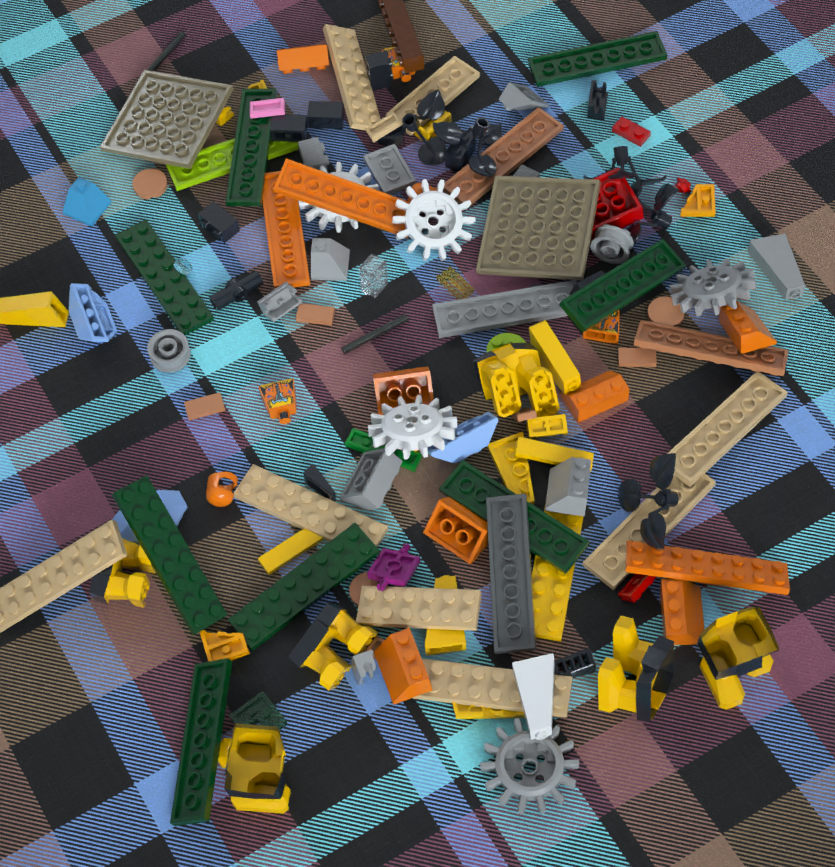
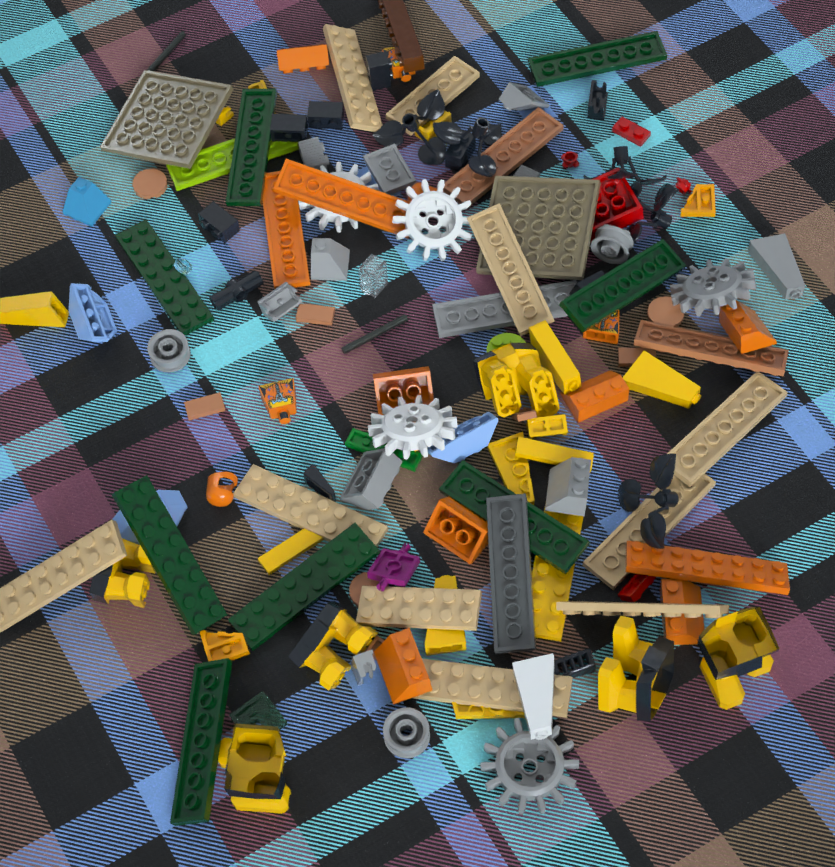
bright pink tile [250,98,285,118] -> none
tan tile [365,112,403,142] -> none
clear yellow tile [437,266,474,300] -> none
none -> light grey wheel [383,708,430,758]
none -> tan plate [467,203,555,337]
none -> tan plate [556,601,729,618]
none -> red plate [561,151,579,168]
none -> yellow slope [623,350,701,409]

